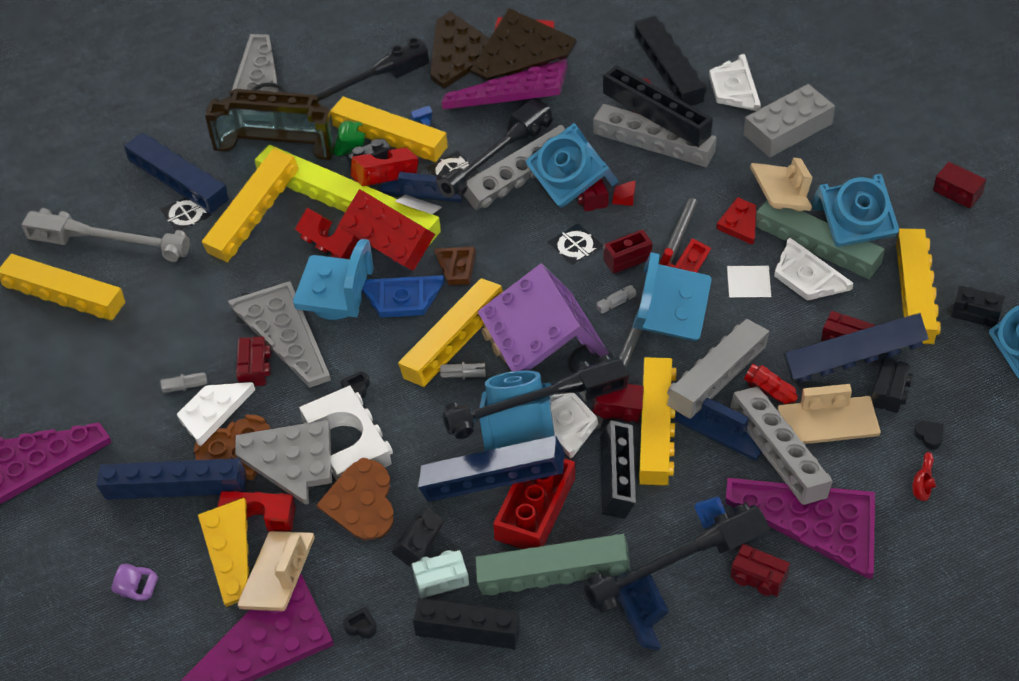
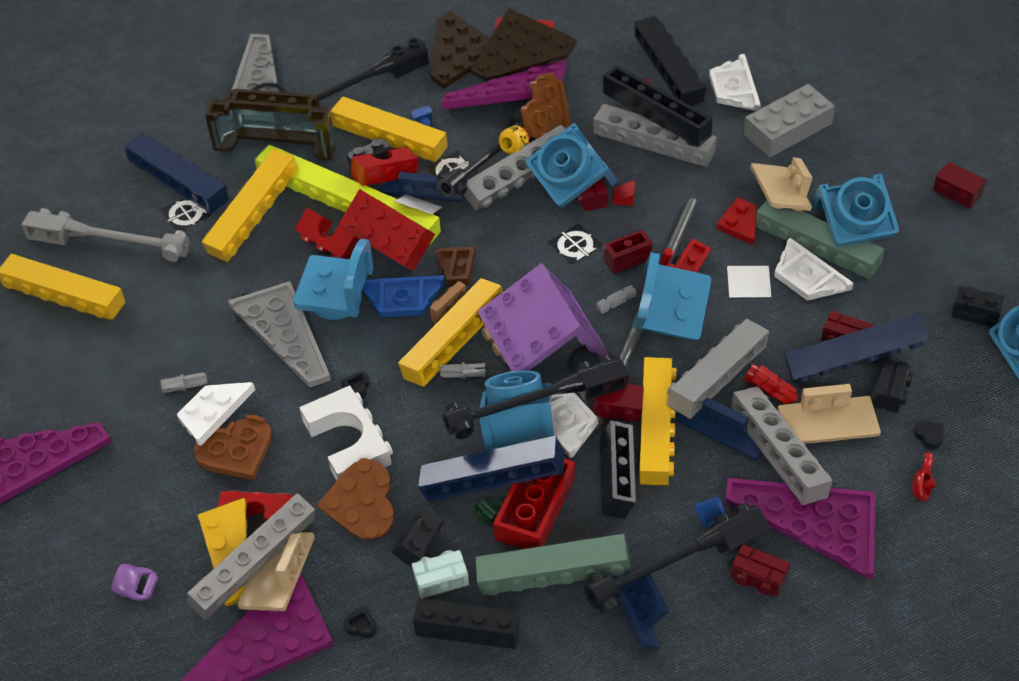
dark blue brick [96,458,247,500] -> none
dark red brick [236,336,271,386] -> none
light grey wing [236,420,332,505] -> none
green hair [334,120,365,156] -> none
yellow brick [896,229,941,344] -> none
none -> light grey brick [187,493,315,620]
none -> medium nougat plate [430,281,466,324]
none -> clear green gear [474,497,503,526]
none -> yellow head [499,125,530,154]
none -> dark orange plate [521,73,571,139]

